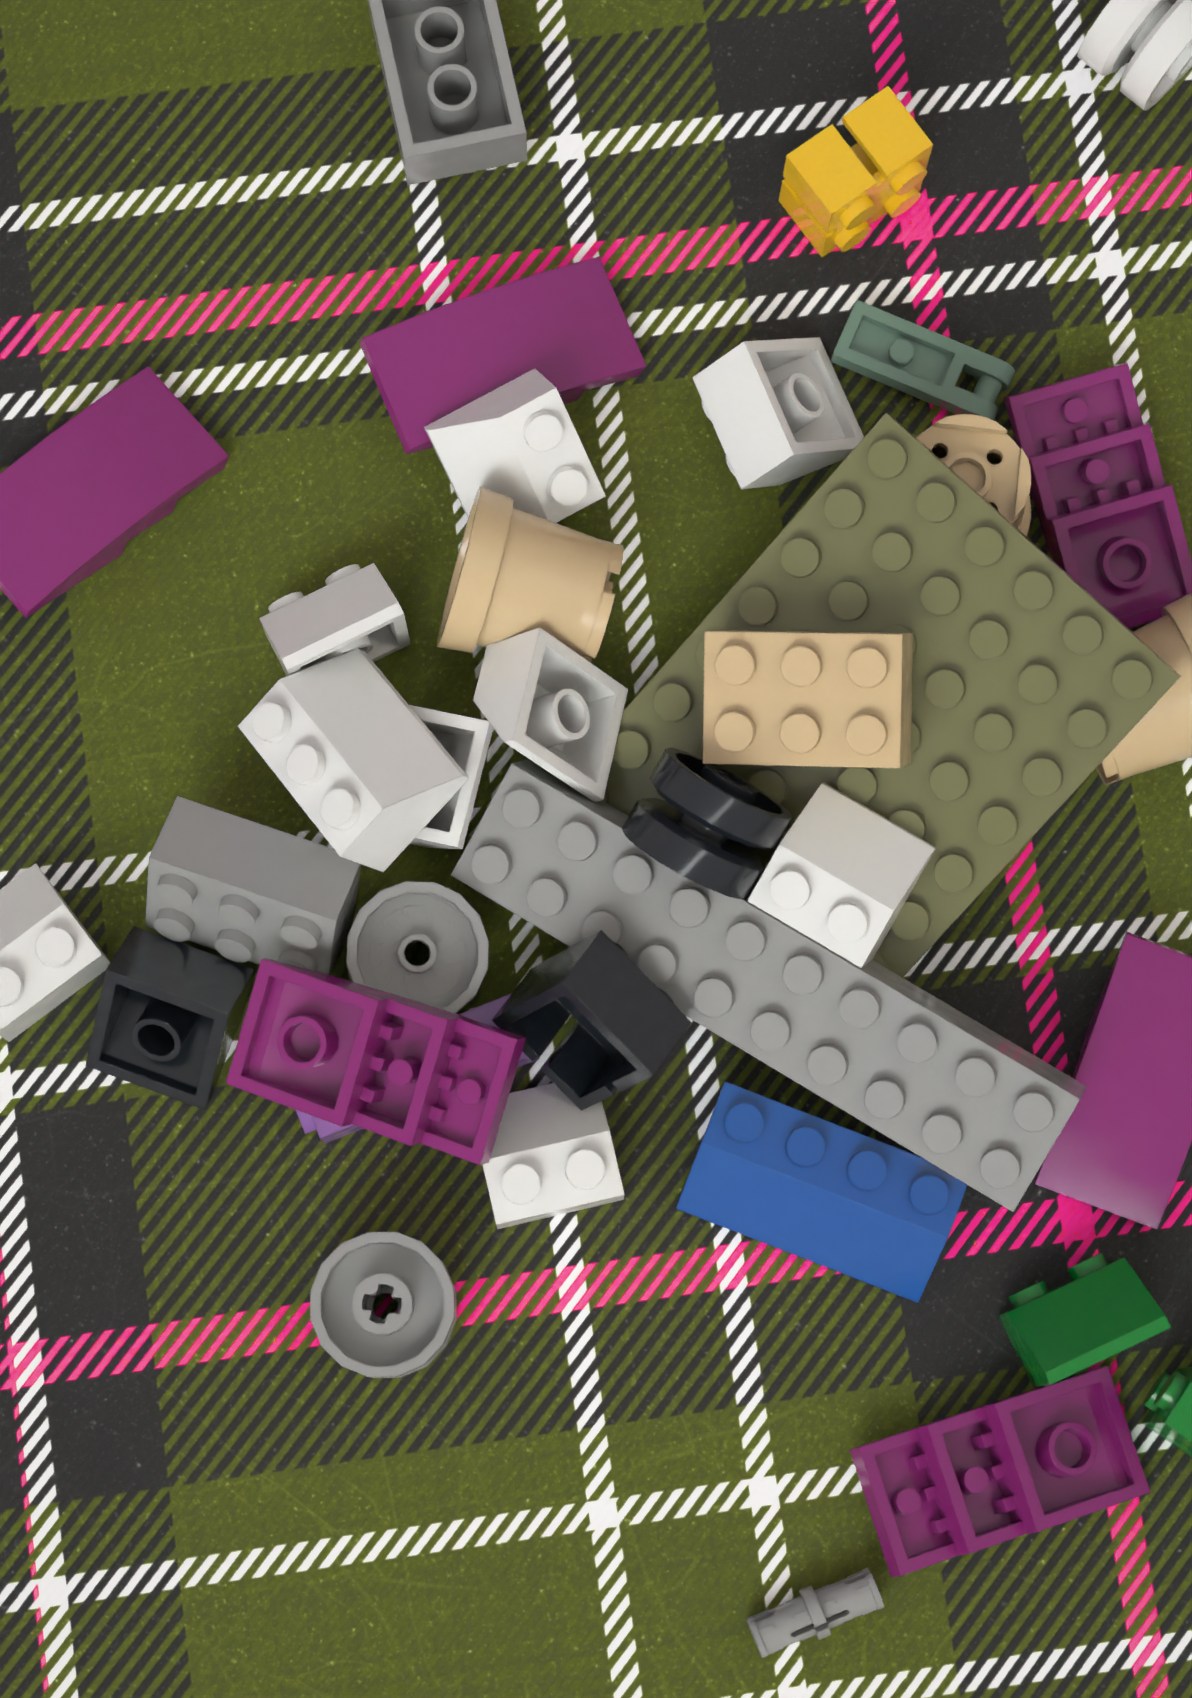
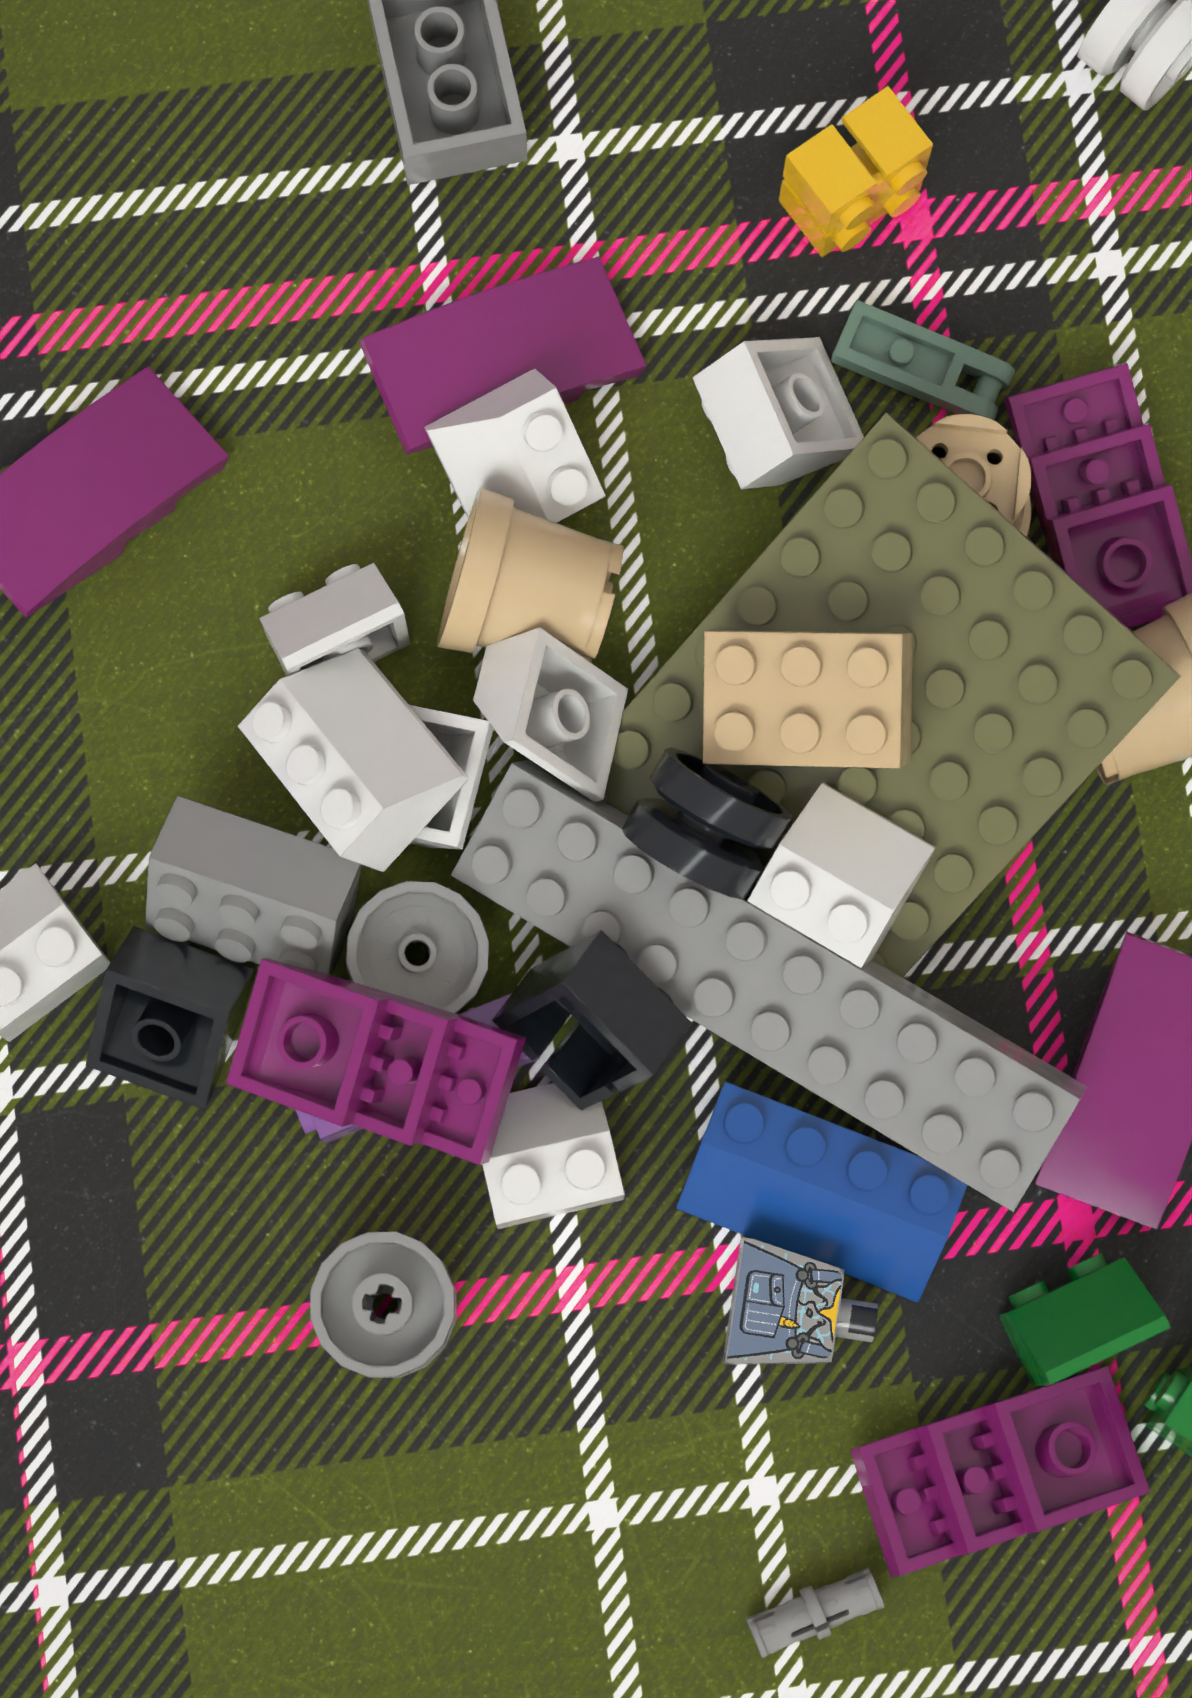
none -> torso [722,1237,878,1365]

